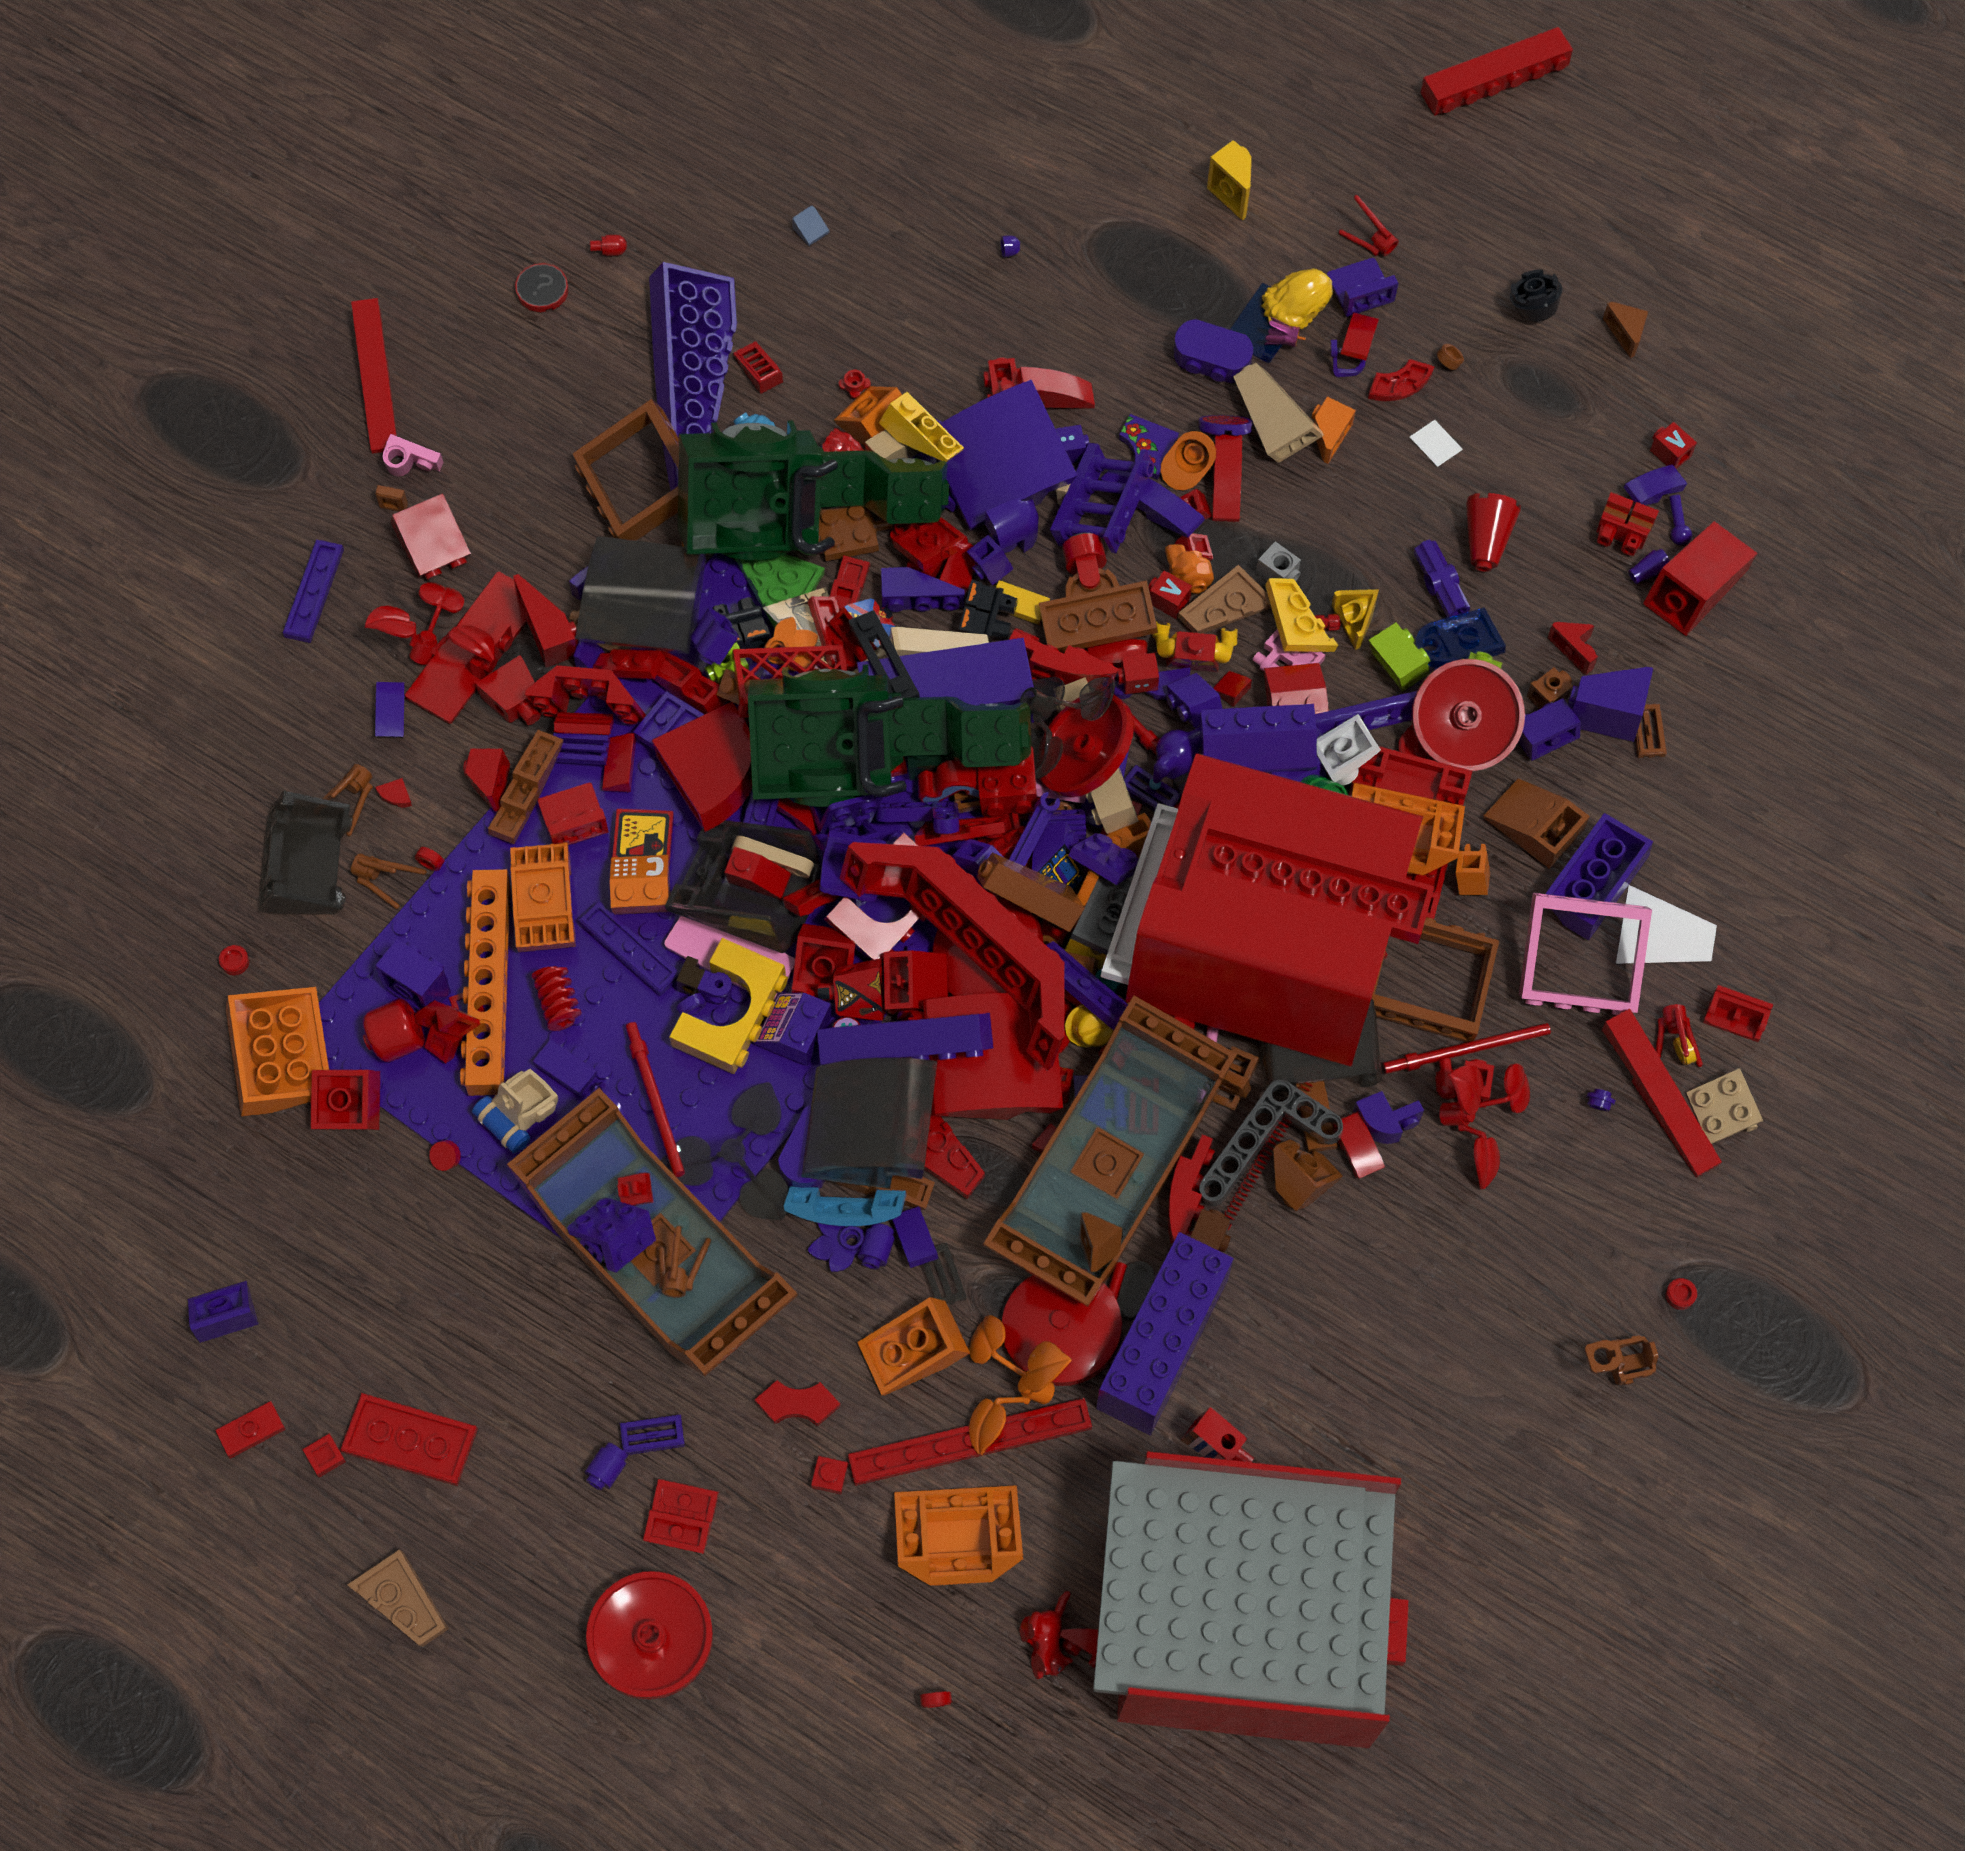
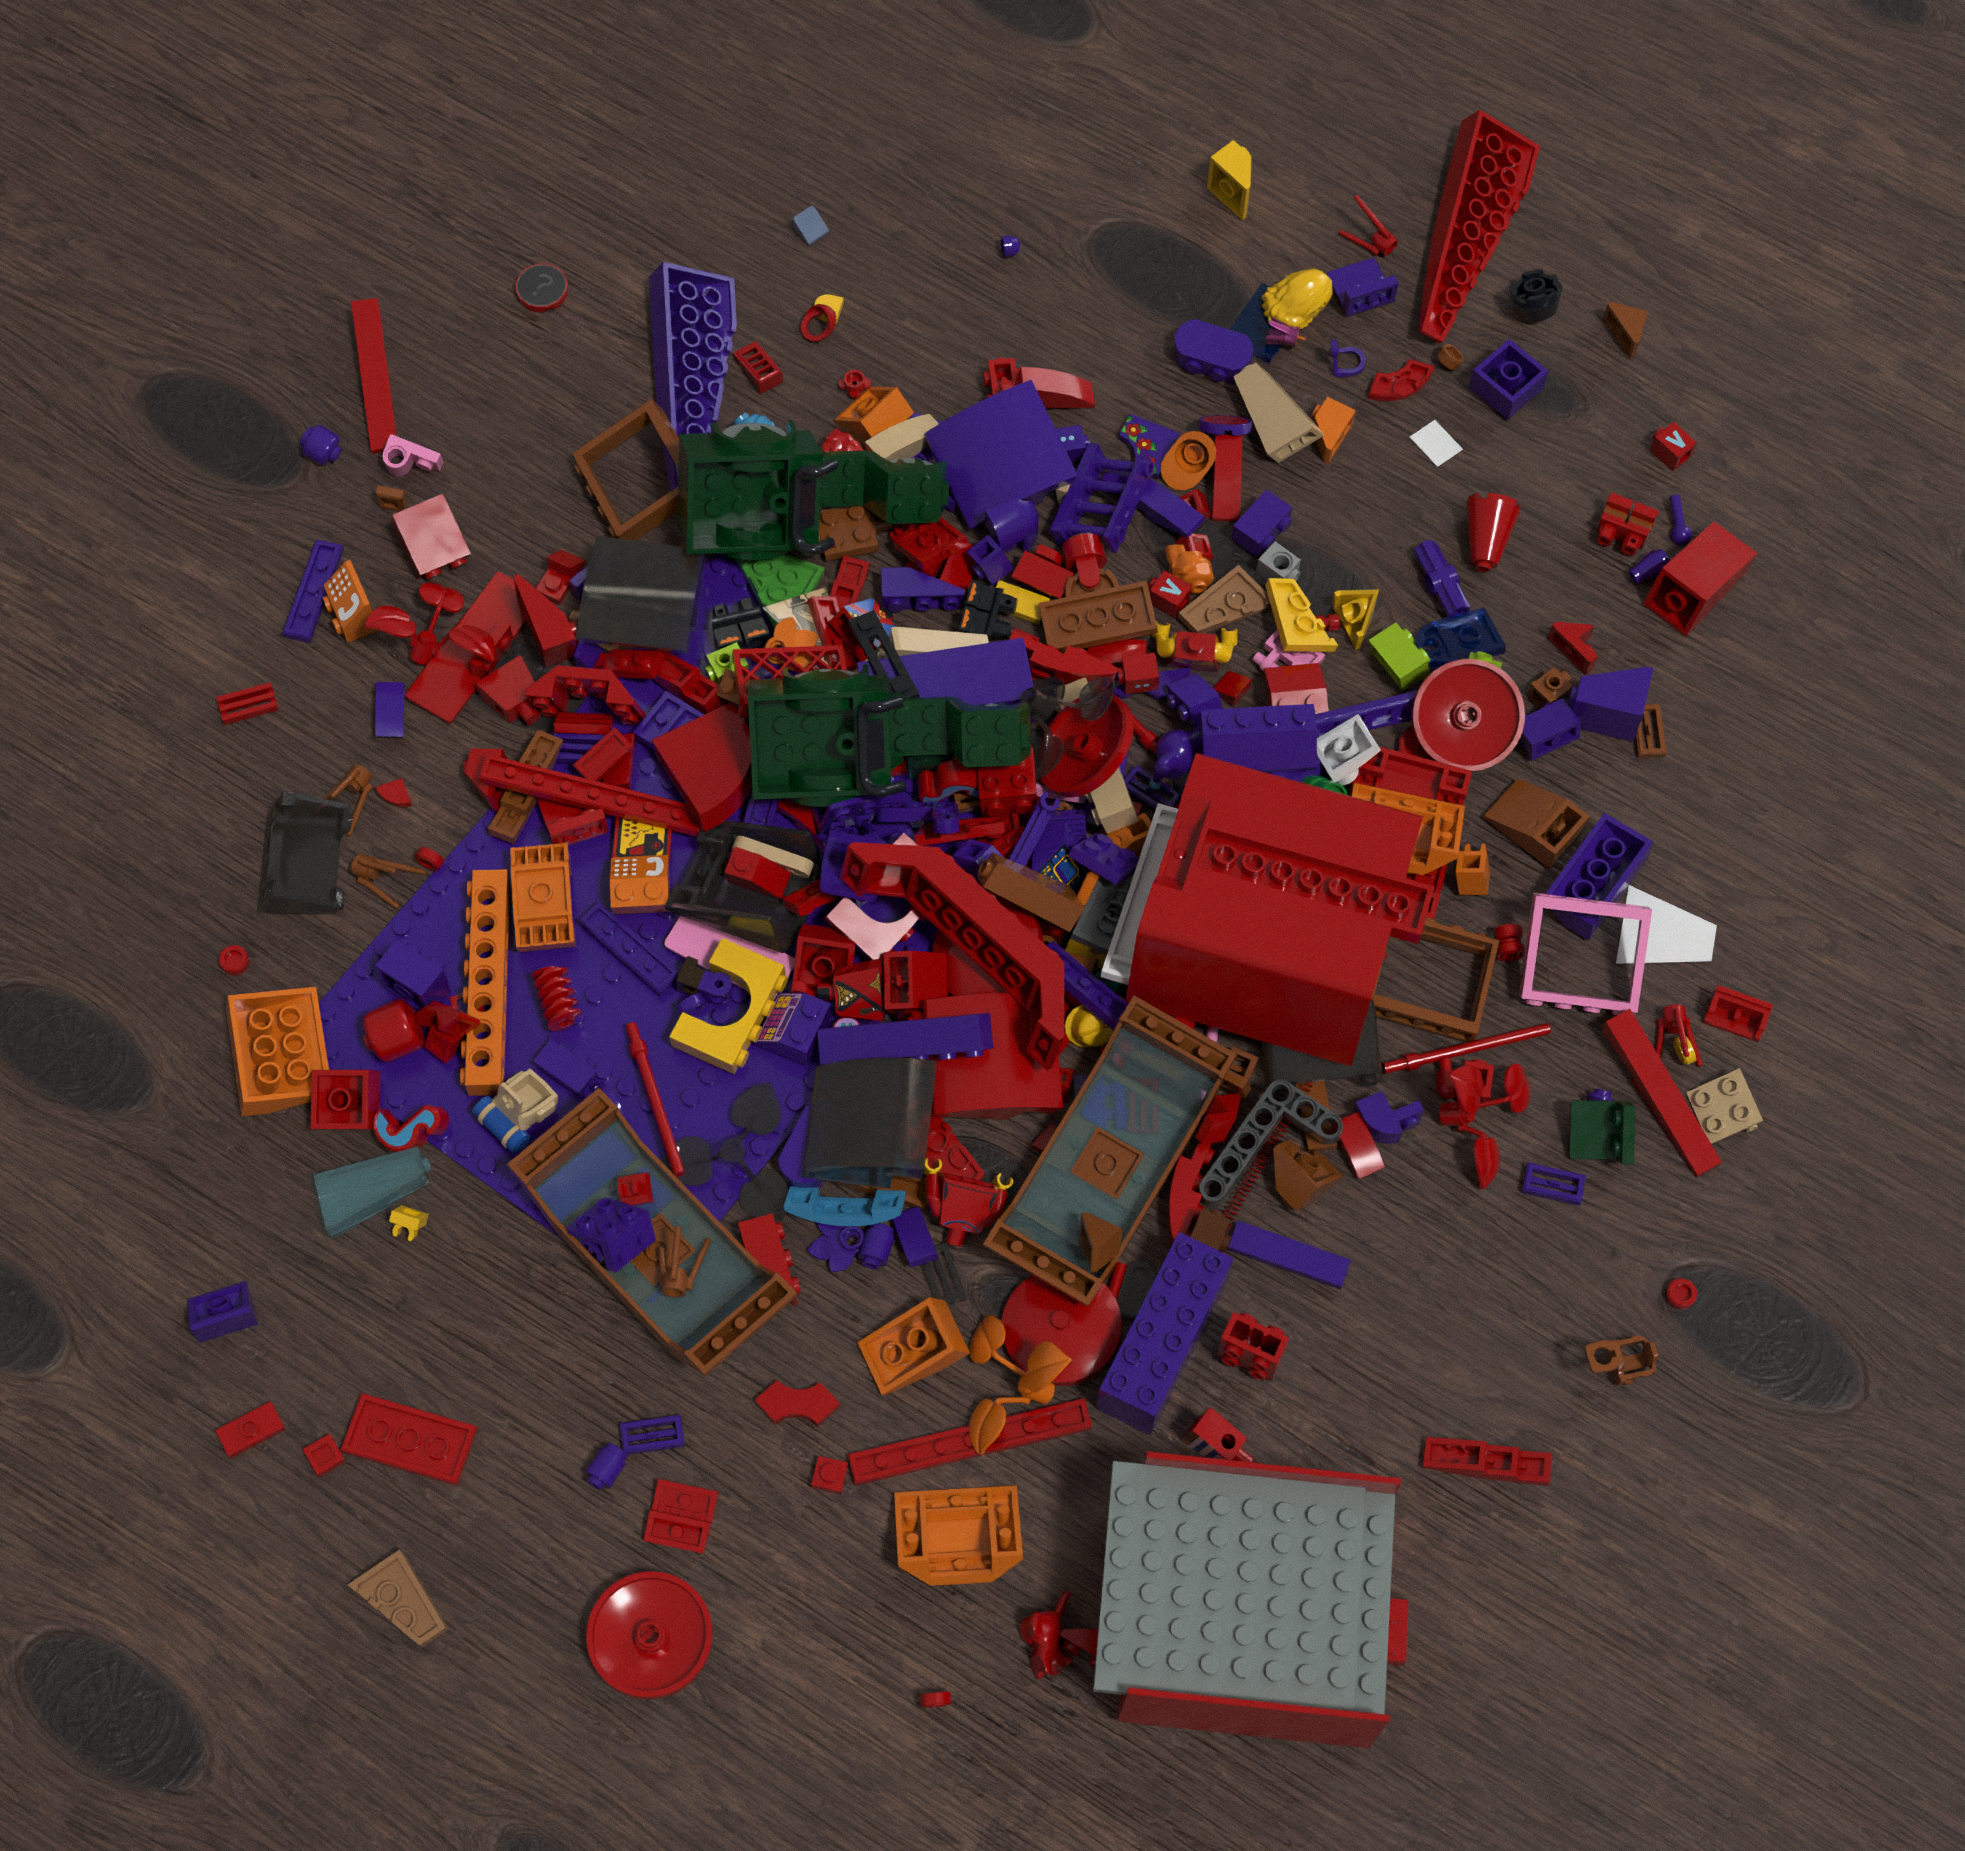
red tile [429,1140,461,1171] -> none
red cylinder [590,235,627,256] -> none
dark purple brick [690,608,739,665] -> none
yellow slope [879,392,964,462] -> none
red slope [1341,312,1379,361] -> none
red brick [1420,27,1573,116] -> none
dark purple slope [1624,465,1687,505] -> none
none -> red tile [216,682,279,725]
none -> dark purple head [299,425,342,465]
none -> clear light blue slope [313,1146,432,1238]
none -> orange slope [322,560,378,643]
none -> red animal [373,1105,449,1153]
none -> yellow tile [389,1205,429,1241]
none -> red tile [479,754,703,838]
none -> red slope [536,550,586,606]
none -> red tile [573,727,635,782]
none -> red slope [738,1213,801,1306]
none -> red piece [801,304,836,342]
none -> yellow tile [814,294,844,324]
none -> red torso [922,1158,1014,1247]
none -> red hinge [1011,551,1074,599]
none -> red tile [1035,544,1063,566]
none -> red slope [1196,1093,1241,1144]
none -> red brick [1216,1312,1289,1381]
none -> dark purple tile [1228,1221,1351,1290]
none -> dark purple brick [1231,489,1292,557]
none -> red wedge [1419,110,1540,344]
none -> red slope [1423,1437,1553,1486]
none -> dark purple brick [1469,339,1549,420]
none -> red wheel [1493,924,1525,962]
none -> dark purple tile [1522,1163,1586,1206]
none -> dark green bracket [1569,1100,1636,1165]

